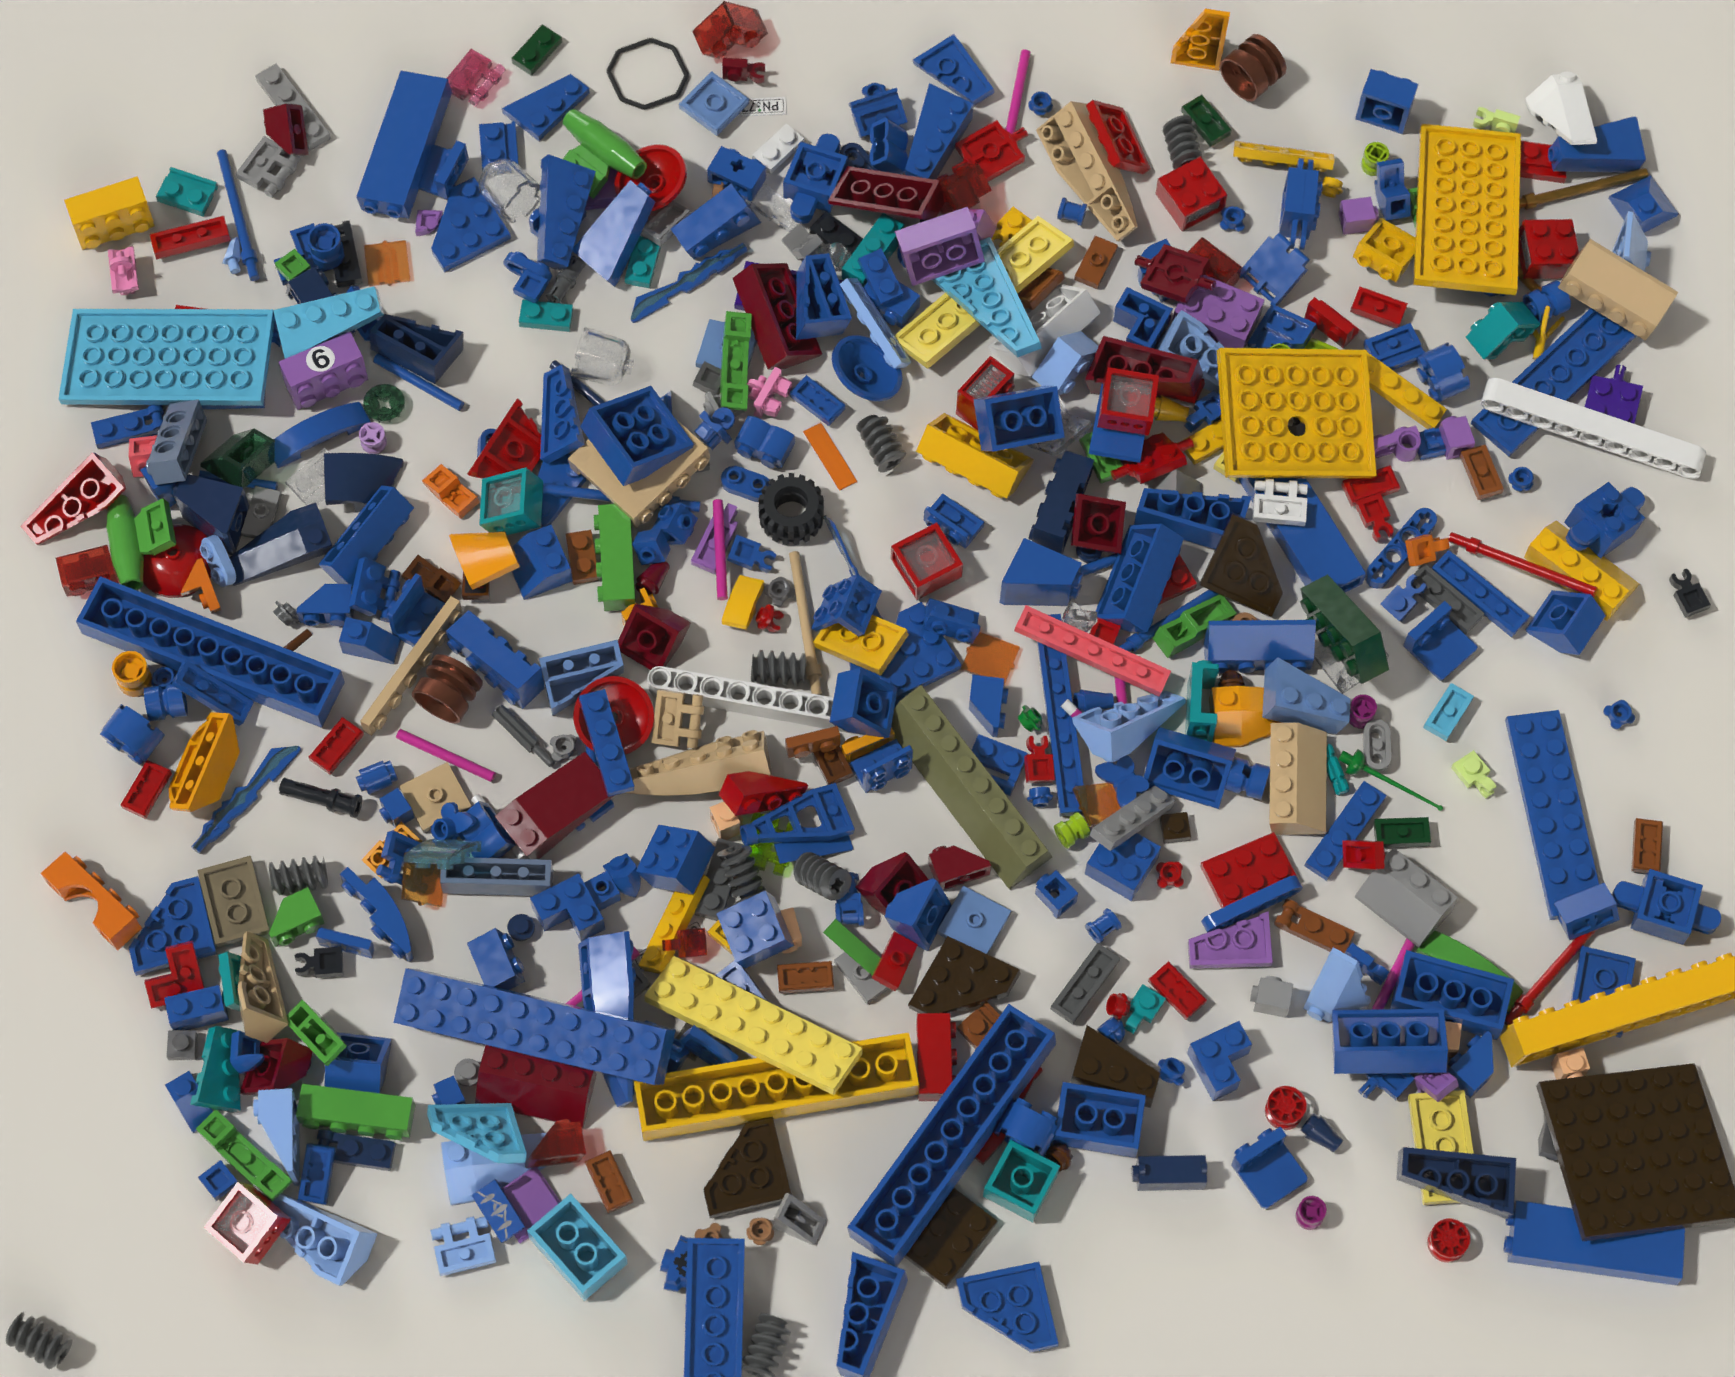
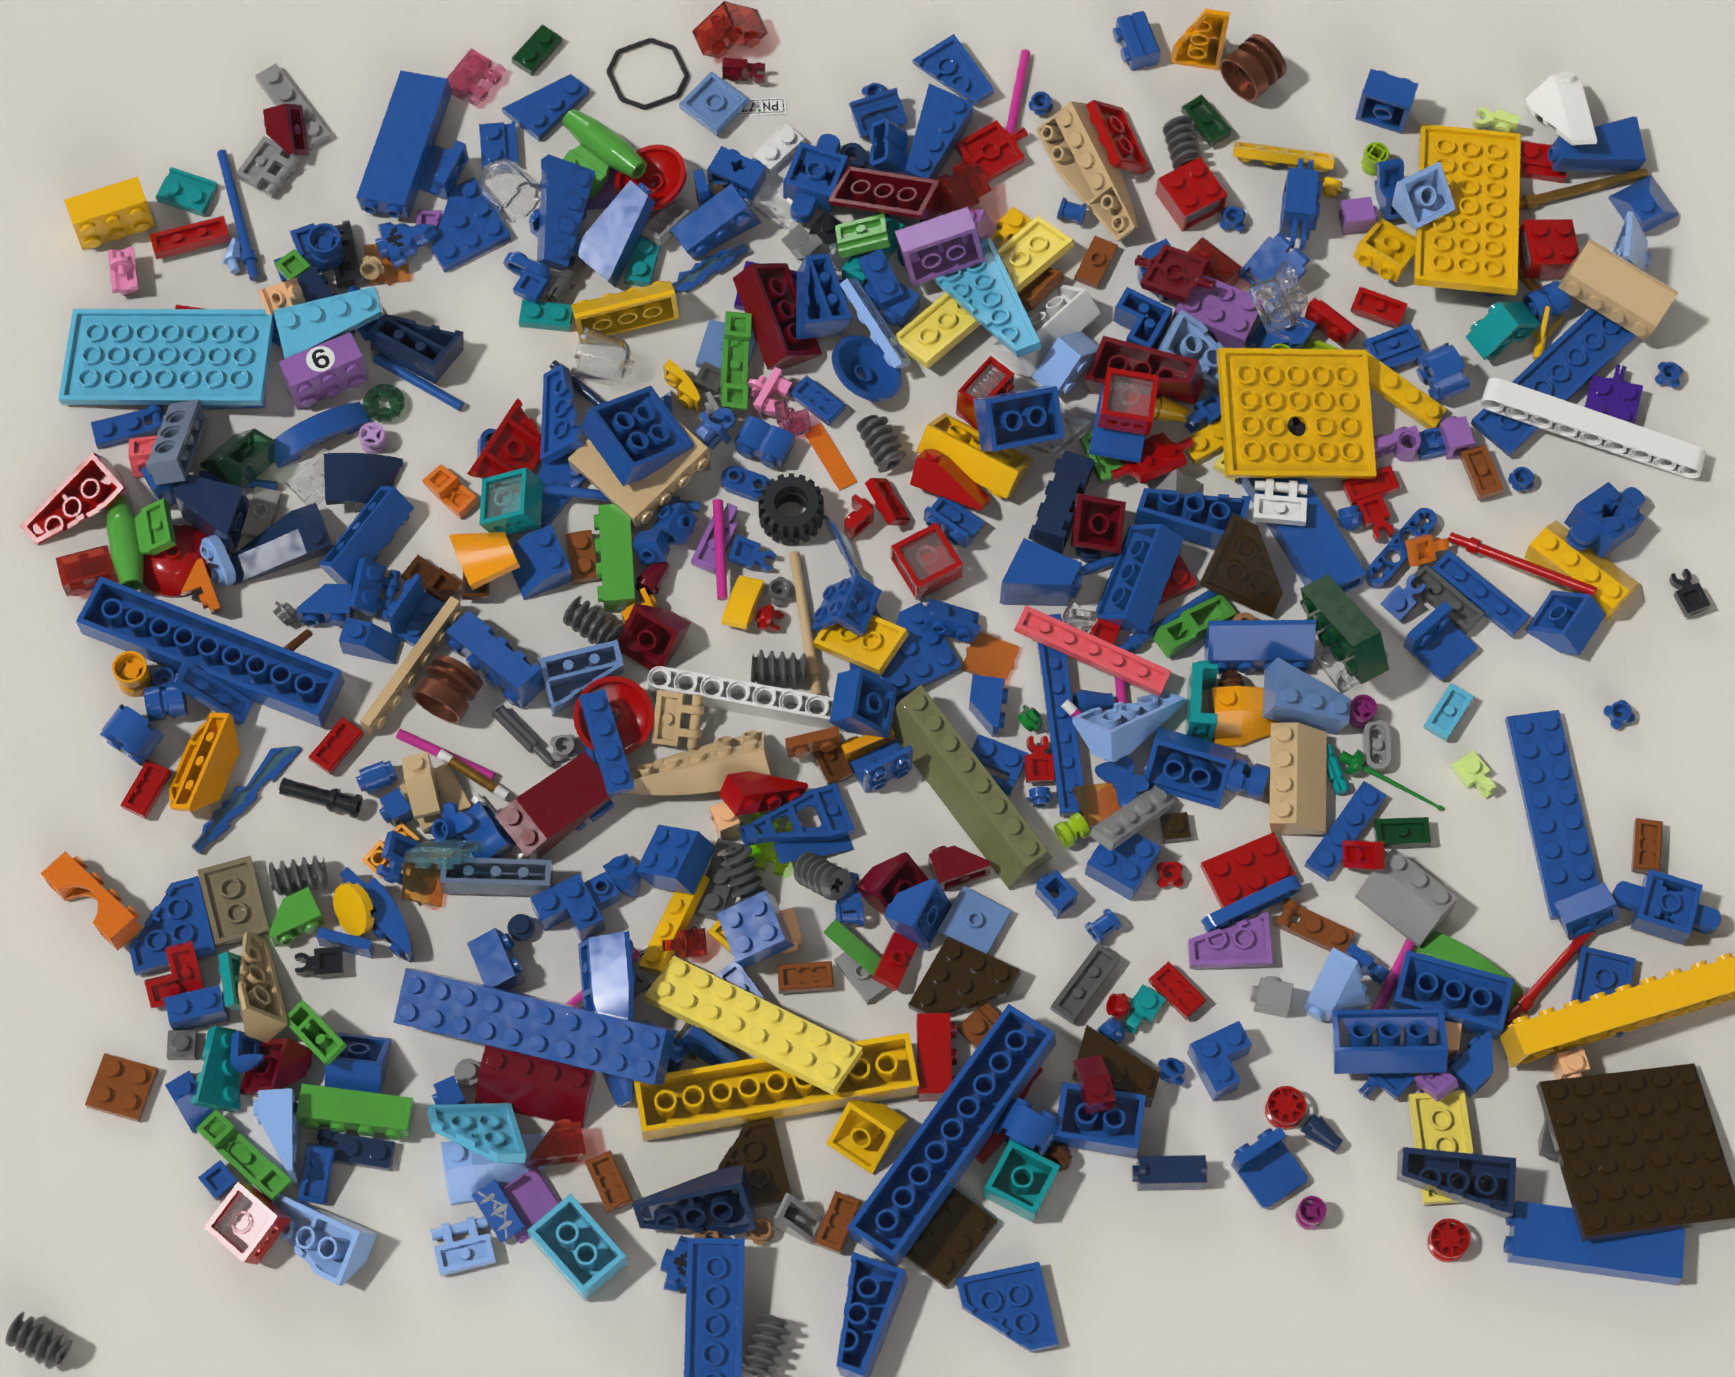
none -> dark orange plate [85,1053,158,1122]
none -> light nougat brick [259,277,305,315]
none -> yellow tile [333,882,374,936]
none -> tan plate [360,256,384,280]
none -> blue rock [375,222,438,269]
none -> tan slope [401,752,441,819]
none -> pearl gold bar [436,749,510,801]
none -> dark grey piece [563,596,623,645]
none -> yellow slope [571,280,679,343]
none -> dark blue wedge [632,1164,757,1235]
none -> yellow slope [663,359,701,413]
none -> blue plate [693,169,714,207]
none -> clear pink bracket [774,399,811,437]
none -> dark orange plate [814,1191,862,1255]
none -> yellow slope [826,1099,908,1174]
none -> bright green plate [835,213,890,259]
none -> red bracket [844,494,874,541]
none -> red plate [865,478,910,526]
none -> red slope [910,449,991,511]
none -> dark red slope [1073,1055,1116,1115]
none -> blue brick [1113,11,1161,71]
none -> clear bracket [1247,260,1308,334]
none -> blue plate [1337,505,1363,531]
none -> light blue slope [1392,162,1456,229]
none -> blue plate [1655,362,1683,388]

